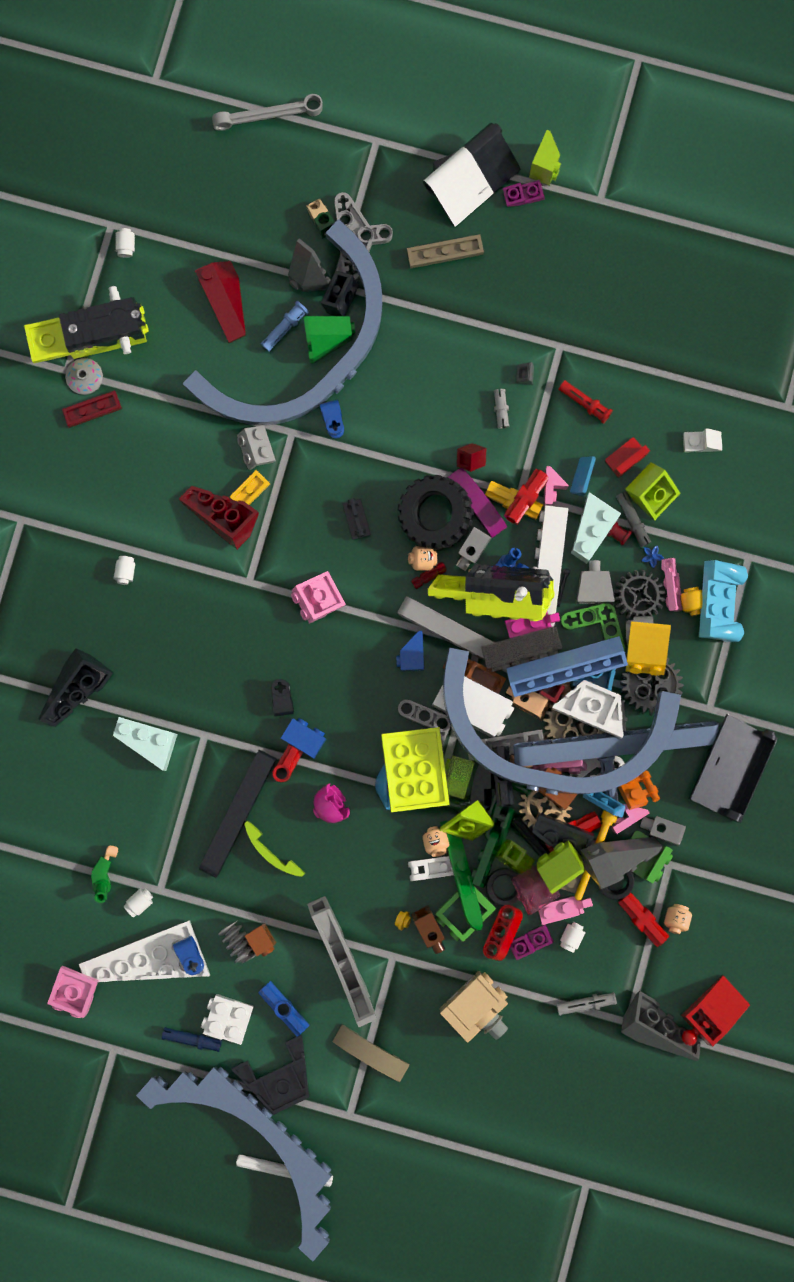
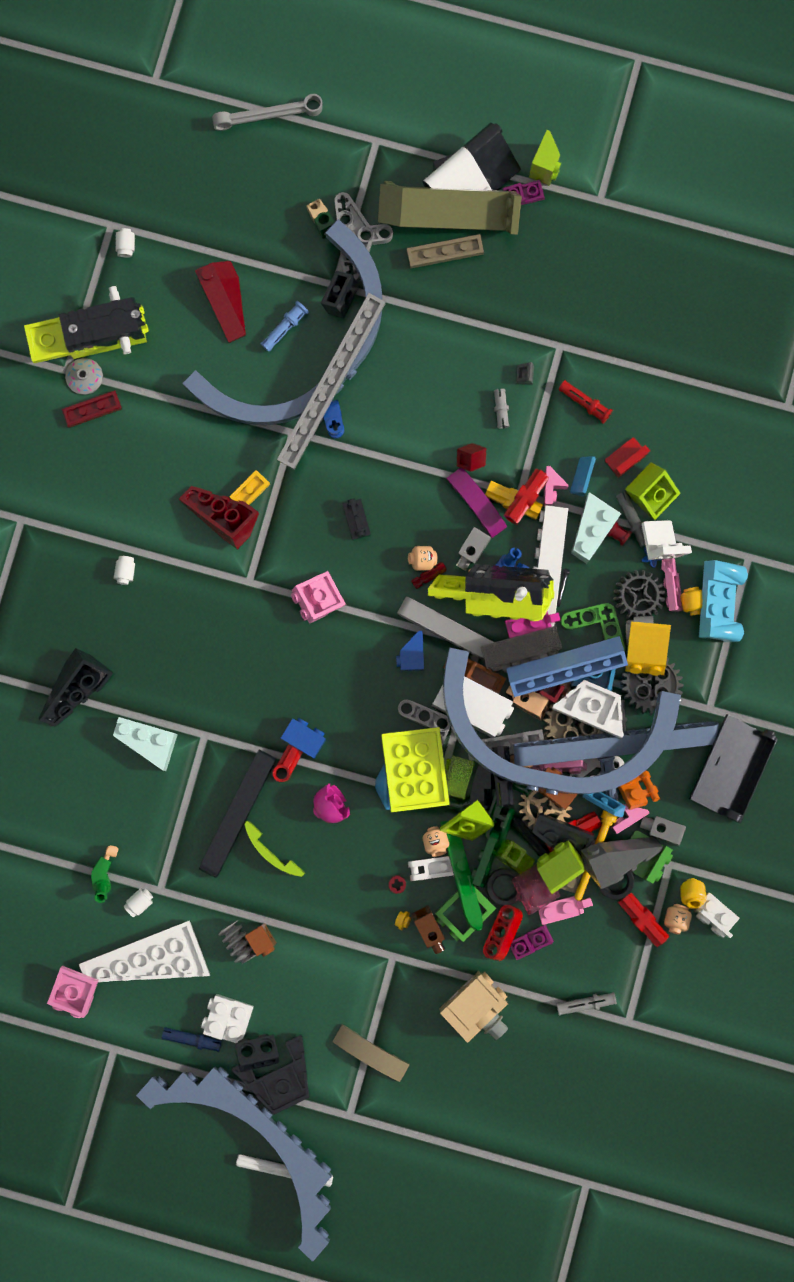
blue piece [173,936,204,975] -> none
light grey bracket [237,425,276,470] -> none
blue piece [258,981,310,1037] -> none
black piece [271,679,294,717] -> none
dark grey wedge [288,238,331,292] -> none
green slope [304,316,356,364] -> none
light grey arch [307,896,377,1027] -> none
black tyre [398,475,474,550] -> none
white brick [560,922,585,953] -> none
light grey torso [576,560,614,604] -> none
dark grey wedge [621,991,701,1061] -> none
red slope [681,975,750,1047] -> none
white slope [683,429,722,452] -> none
none -> black brick [235,1034,279,1072]
none -> light grey plate [277,293,386,469]
none -> olive panel [378,181,522,234]
none -> dark red bush [389,875,406,894]
none -> white bracket [642,521,692,560]
none -> yellow head [680,878,707,909]
none -> white bracket [694,892,739,938]

